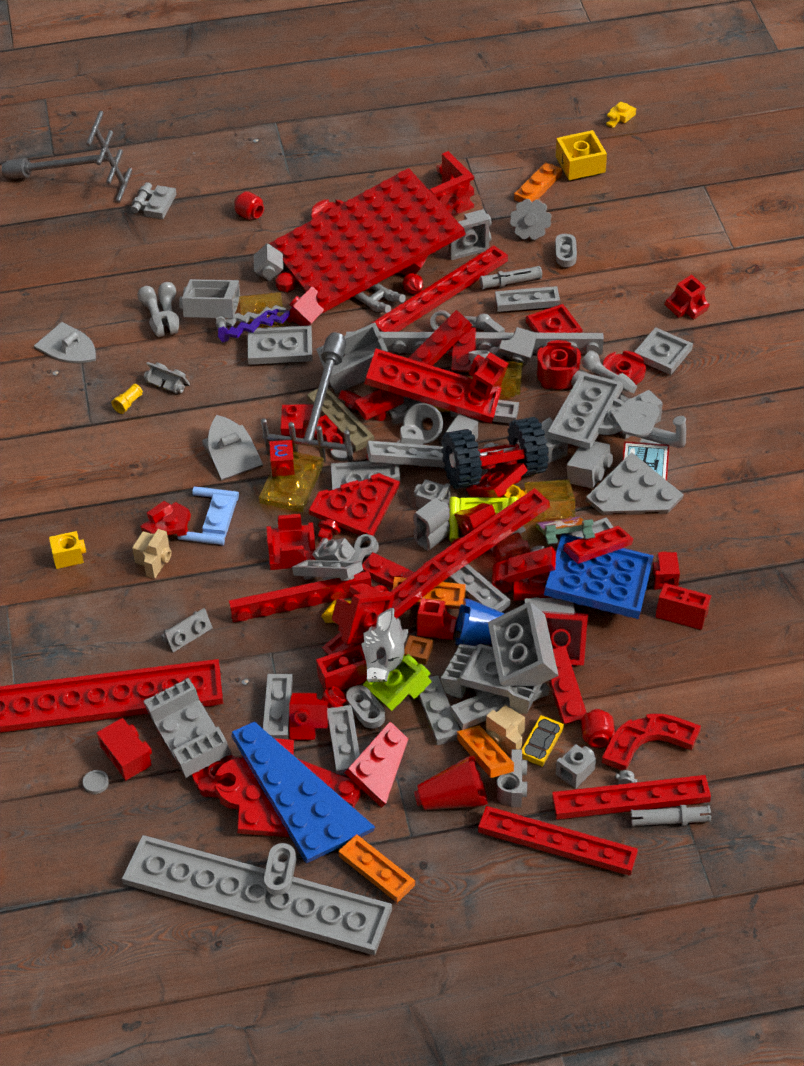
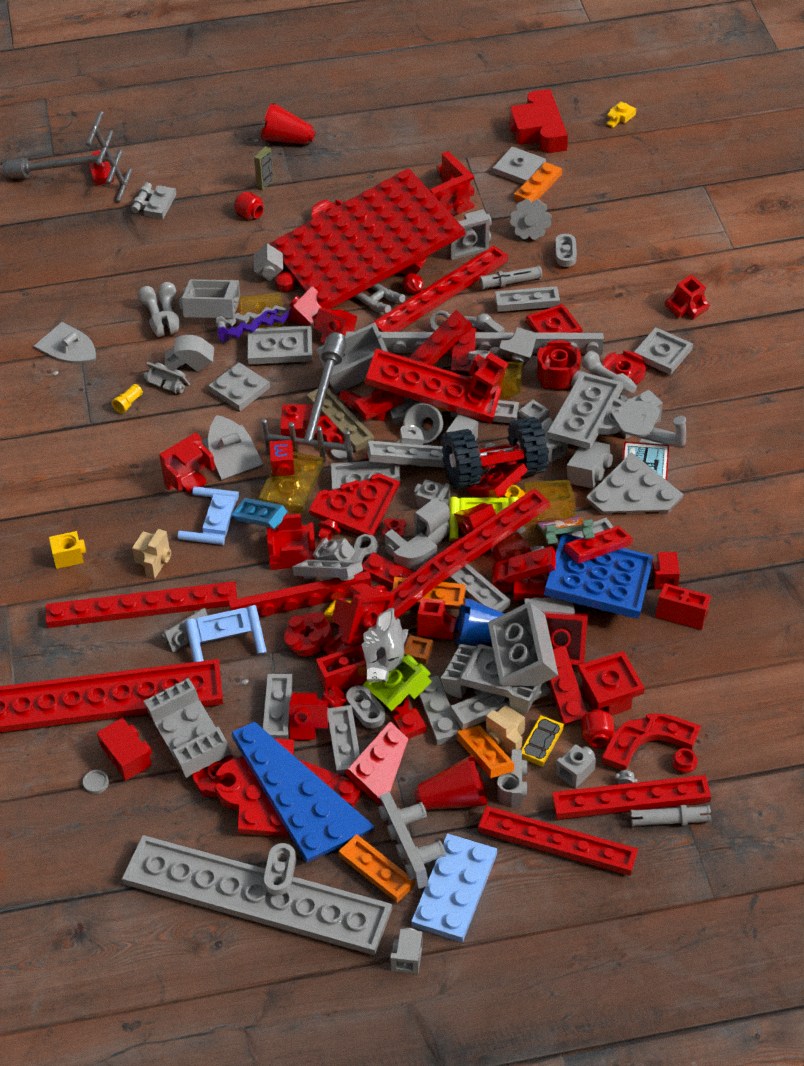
red plate [140,501,191,537] -> none
yellow brick [556,130,607,180] -> none
none -> red plate [46,581,237,628]
none -> red tile [88,151,114,186]
none -> red panel [159,432,215,493]
none -> light grey brick [165,335,214,372]
none -> light blue plate [185,605,267,662]
none -> light grey plate [208,363,270,411]
none -> dark azure plate [231,498,288,529]
none -> tile [254,146,274,190]
none -> red cone [260,103,316,145]
none -> red plate [284,612,333,656]
none -> red brick [314,308,358,343]
none -> light grey plate [378,792,446,889]
none -> red plate [382,518,406,537]
none -> light grey brick [385,529,437,572]
none -> red plate [390,697,427,739]
none -> light grey brick [390,928,423,974]
none -> light blue plate [411,833,497,943]
none -> light grey plate [493,147,546,184]
none -> red brick [509,89,568,153]
none -> light grey tile [518,399,549,422]
none -> red panel [578,651,645,716]
none -> red plate [672,748,698,773]

